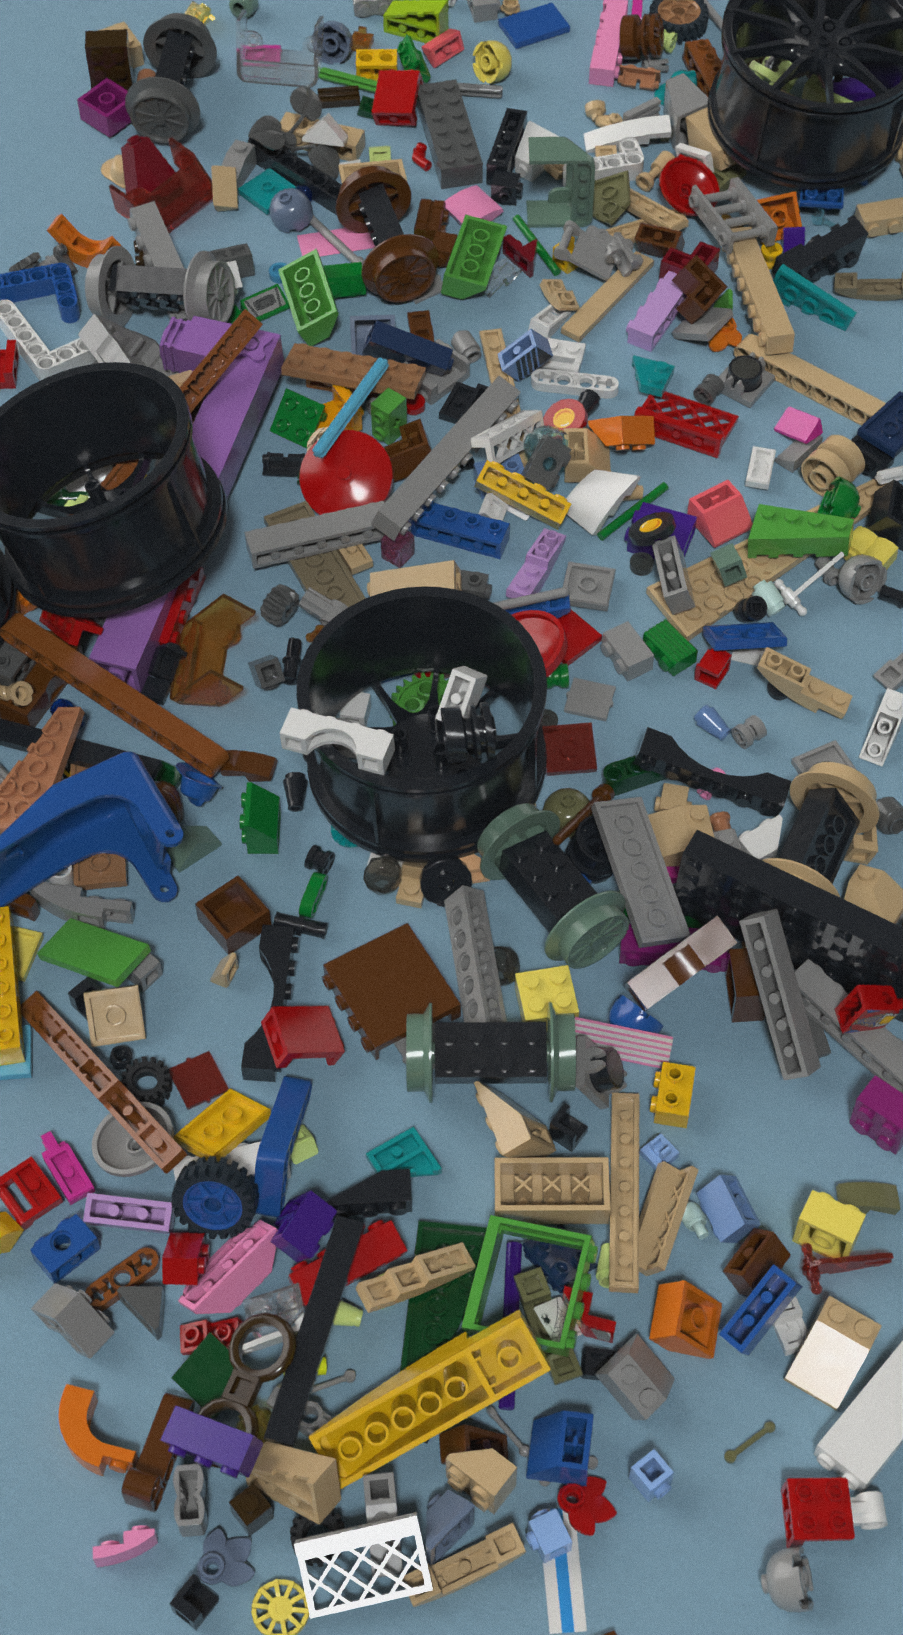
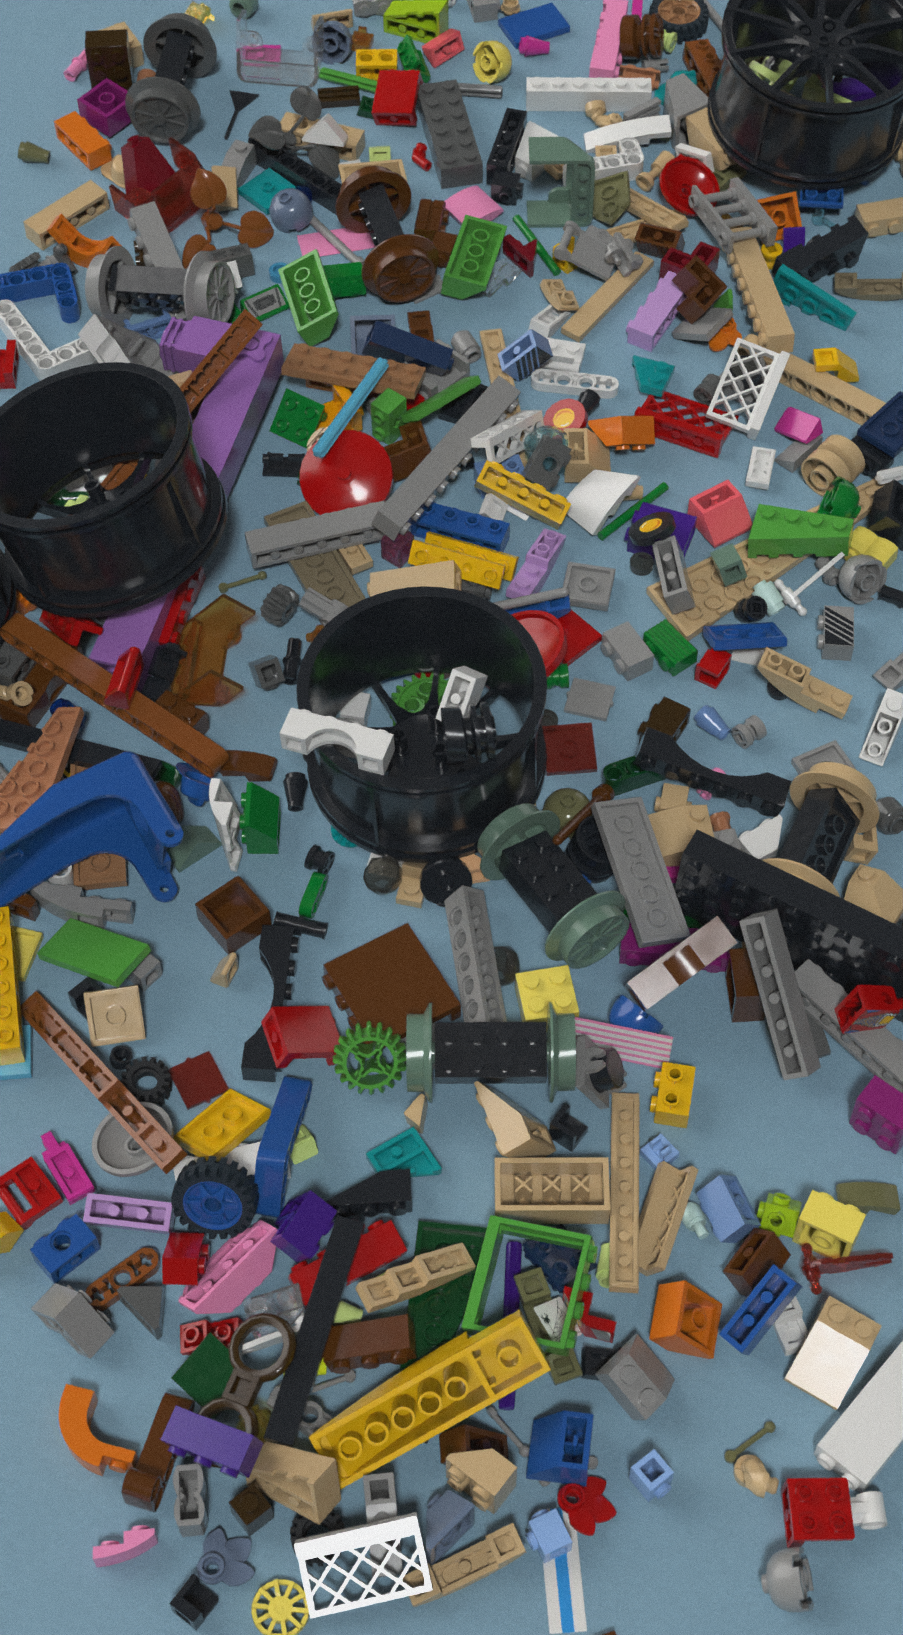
none -> olive cone [18,141,51,163]
none -> tan brick [23,180,110,251]
none -> orange brick [54,111,112,171]
none -> bright pink axle [63,49,87,82]
none -> red tile [104,647,144,710]
none -> medium blue hinge [123,308,172,340]
none -> reddish brown brick [155,690,209,735]
none -> dark orange plant [182,168,274,269]
none -> white slope [209,778,243,872]
none -> olive hinge [218,571,267,593]
none -> black piece [224,90,259,140]
none -> tan slope [311,9,353,32]
none -> reddish brown brick [323,1314,417,1374]
none -> bright green gear [333,1021,406,1096]
none -> bright green tile [401,375,481,423]
none -> tan slope [404,1093,428,1134]
none -> yellow fence [408,531,519,590]
none -> dark pink cone [519,35,550,56]
none -> white brick [526,77,652,112]
none -> dark brown brick [637,696,691,744]
none -> white fence [705,338,790,440]
none -> tan arm [733,1454,779,1498]
none -> lime brick [757,1192,802,1238]
none -> yellow slope [812,347,859,382]
none -> light grey brick [817,605,854,661]

